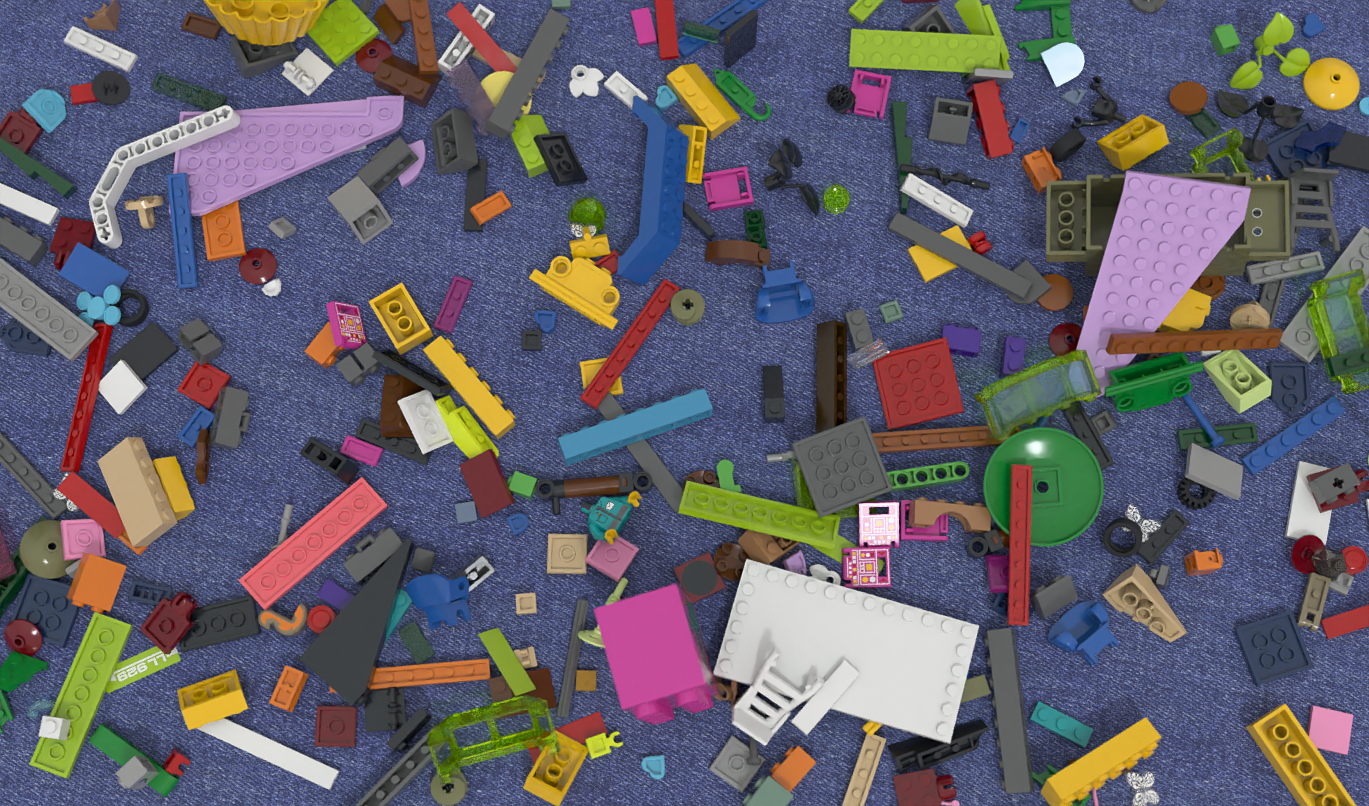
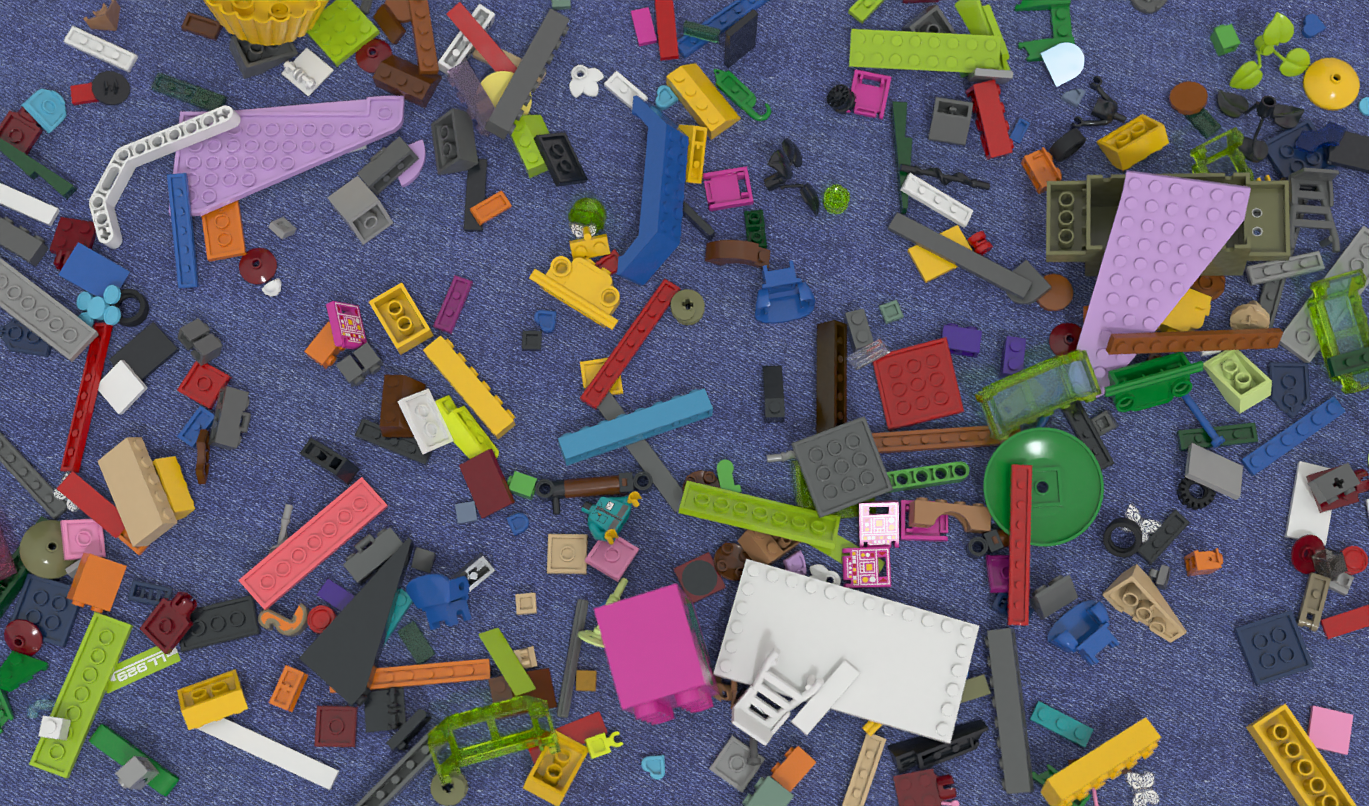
tan tile [124,195,164,229] -> none
red tile [162,748,191,776] -> none
dark pink tile [340,435,384,468] -> none
black tile [372,349,453,396] -> none

